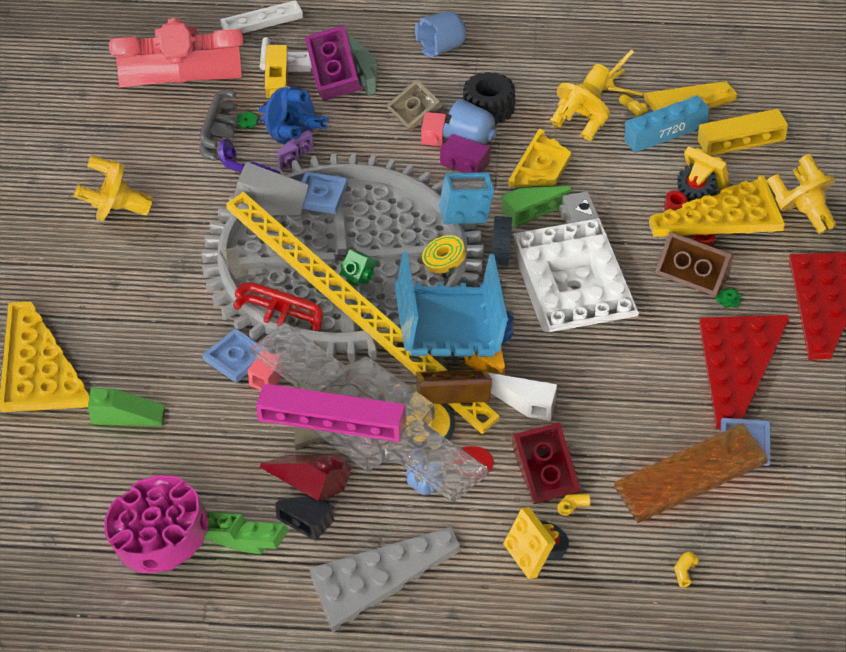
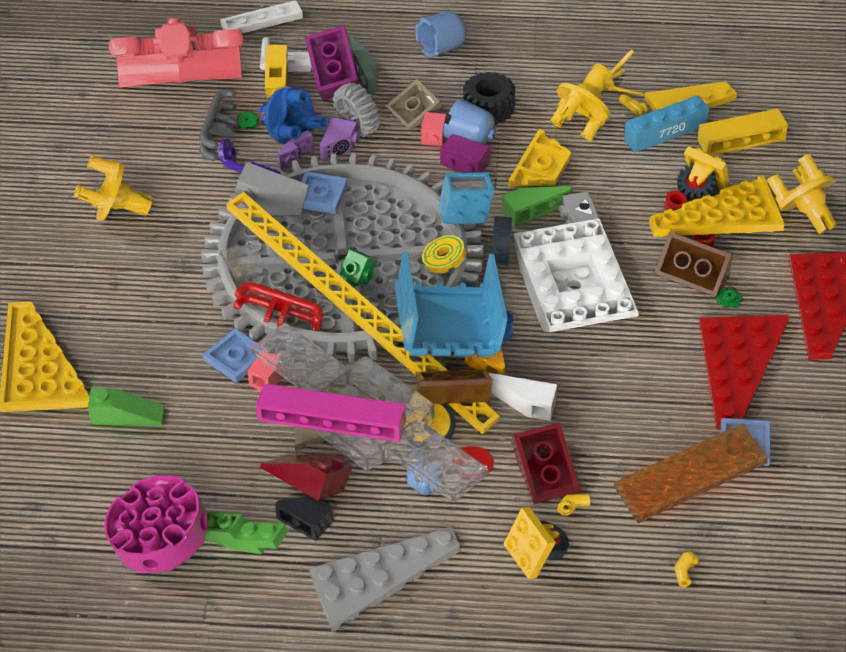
none -> medium lavender slope [320,118,360,162]
none -> light grey gear [333,82,381,138]

